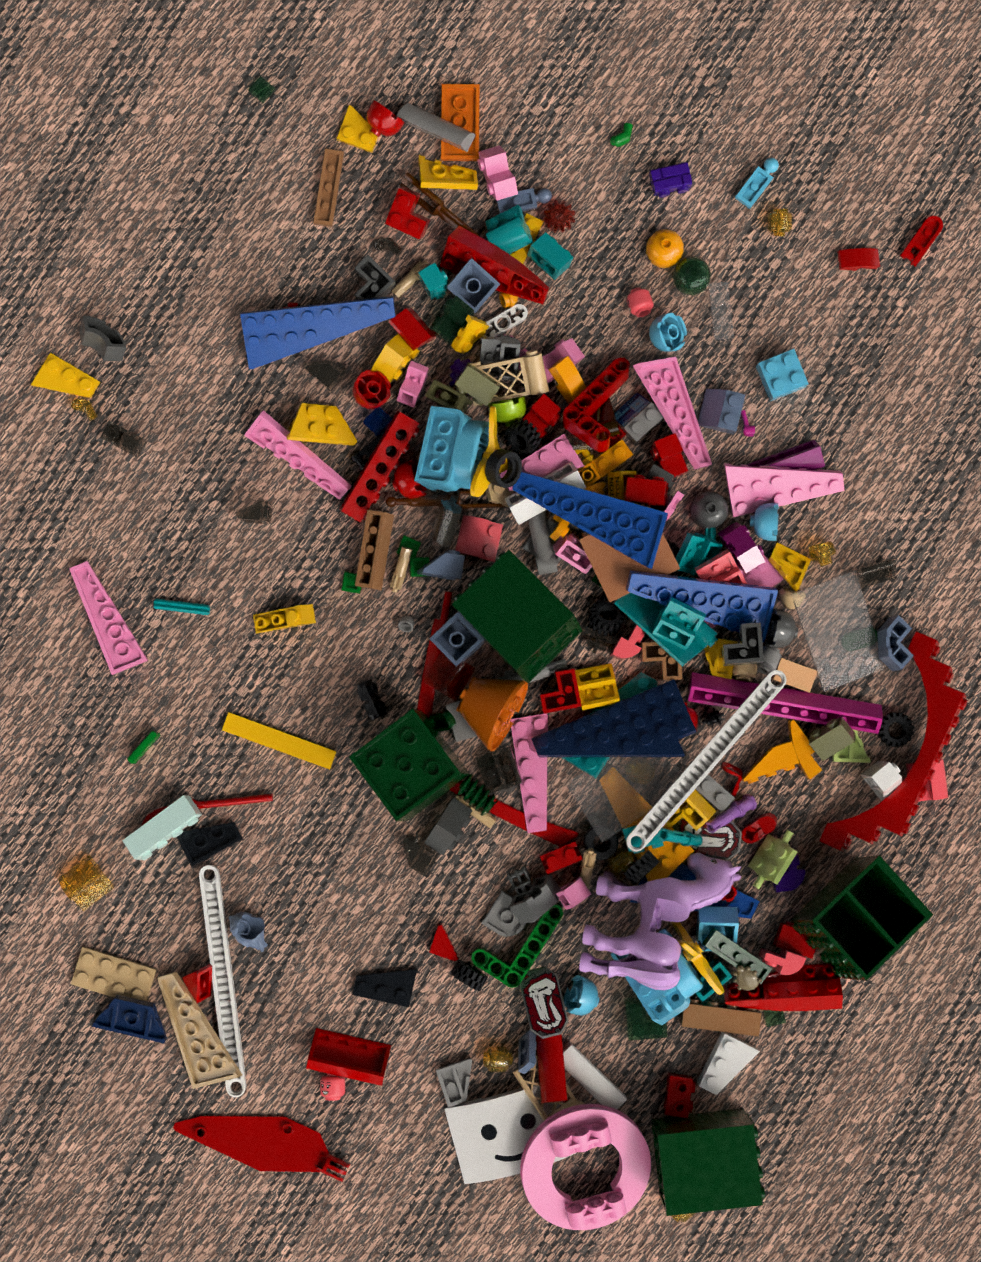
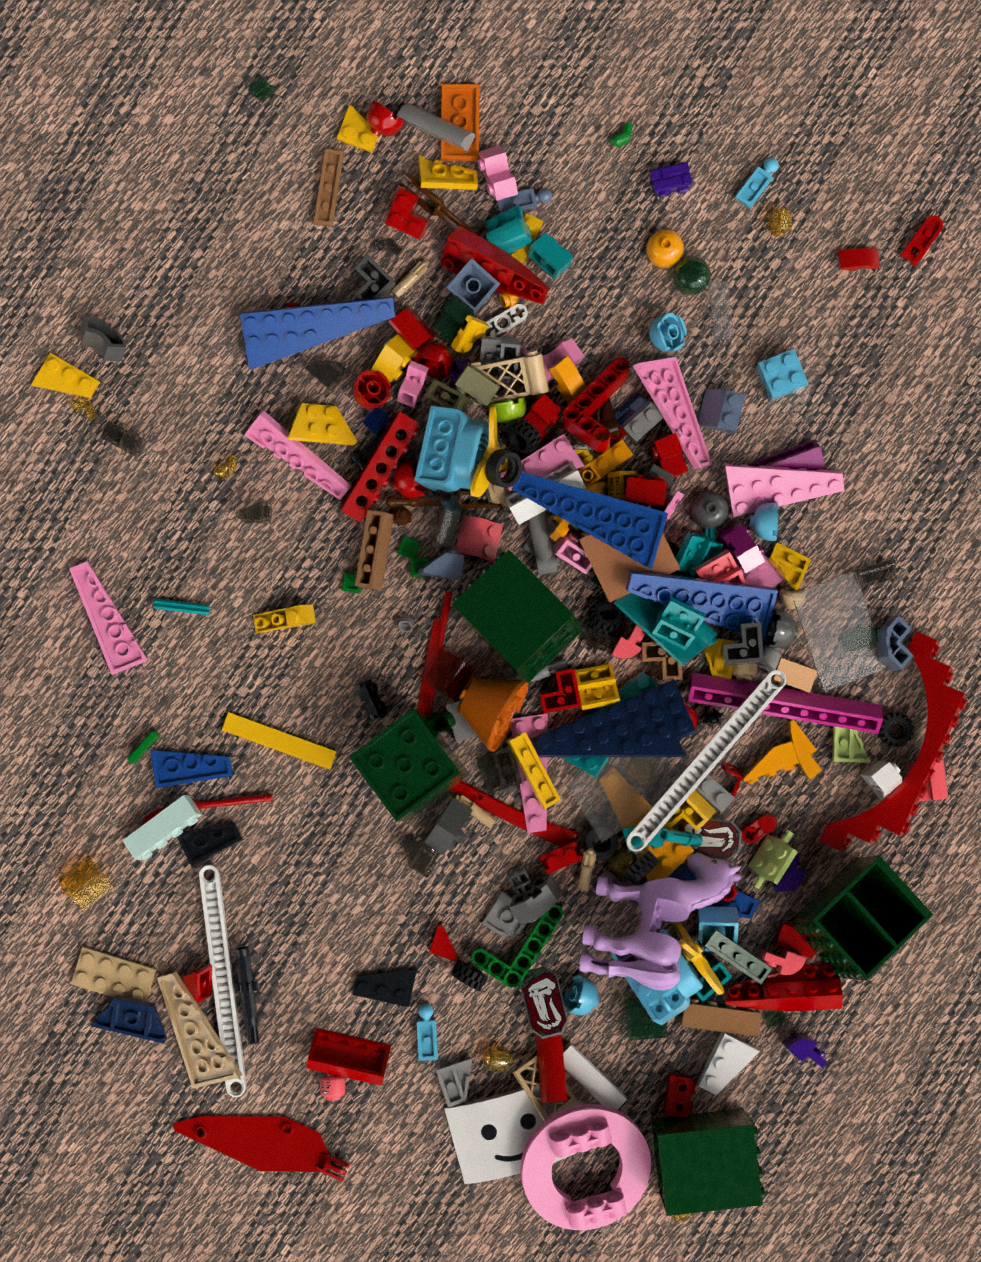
sand blue hair [229,911,268,952] -> none
tan piece [390,547,412,593] -> none
teal brick [418,263,449,300] -> none
sand blue slope [429,612,484,667] -> none
dark green piece [458,774,499,816] -> none
sand blue plate [518,1030,537,1074] -> none
clear red gear [544,200,575,233] -> none
bright pink brick [556,877,591,910] -> none
coral head [626,287,654,317] -> none
medium lavender pin [706,794,757,833] -> none
dark tan piece [733,966,762,991] -> none
dark pink hand [741,410,755,437] -> none
clear yellow piece [809,541,837,567] -> none
olive brick [809,716,855,761] -> none
none -> blue wing [150,750,233,788]
none -> clear yellow arm [214,455,238,479]
none -> black piece [234,946,259,1044]
none -> reddish brown plate [394,507,412,526]
none -> red cylinder [413,342,453,379]
none -> medium azure plate [417,1003,438,1061]
none -> yellow plate [507,732,561,809]
none -> dark purple brick [782,1033,828,1068]

